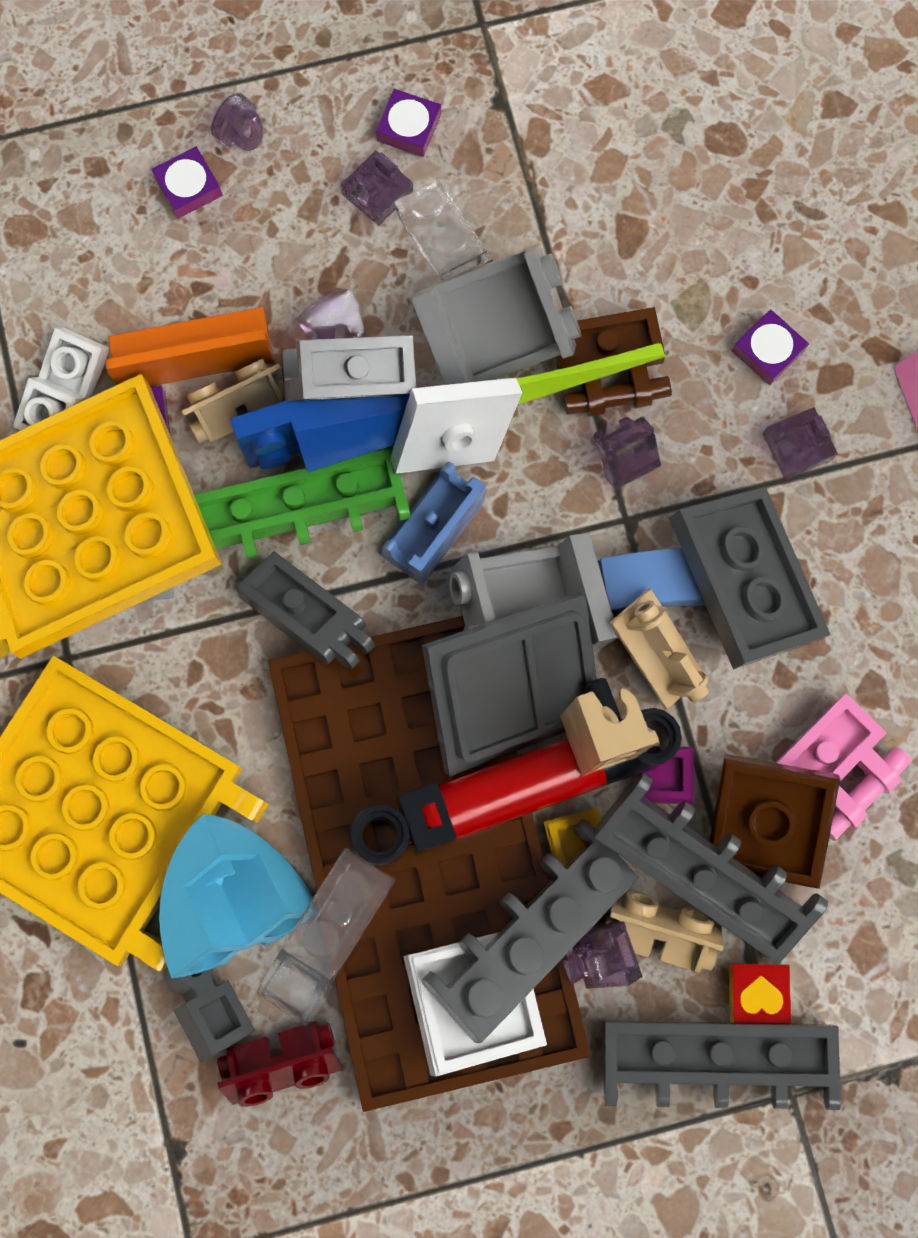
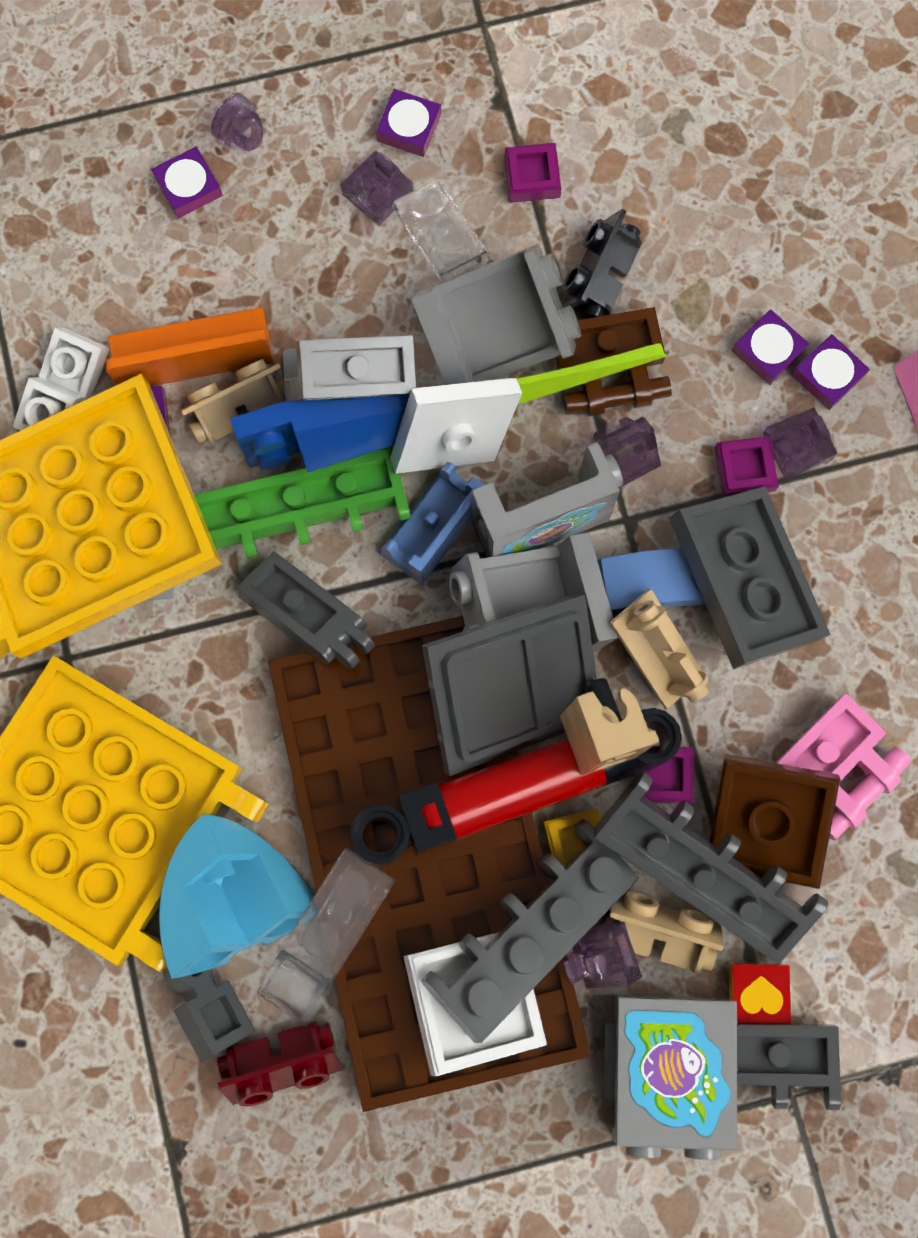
clear purple tile [295,288,365,339] -> none
none -> light grey panel [471,442,623,558]
none -> magenta tile [504,143,562,203]
none -> black hinge [562,209,642,319]
none -> panel [612,994,737,1160]
none -> magenta tile [714,436,779,498]
none -> tile [792,334,870,410]

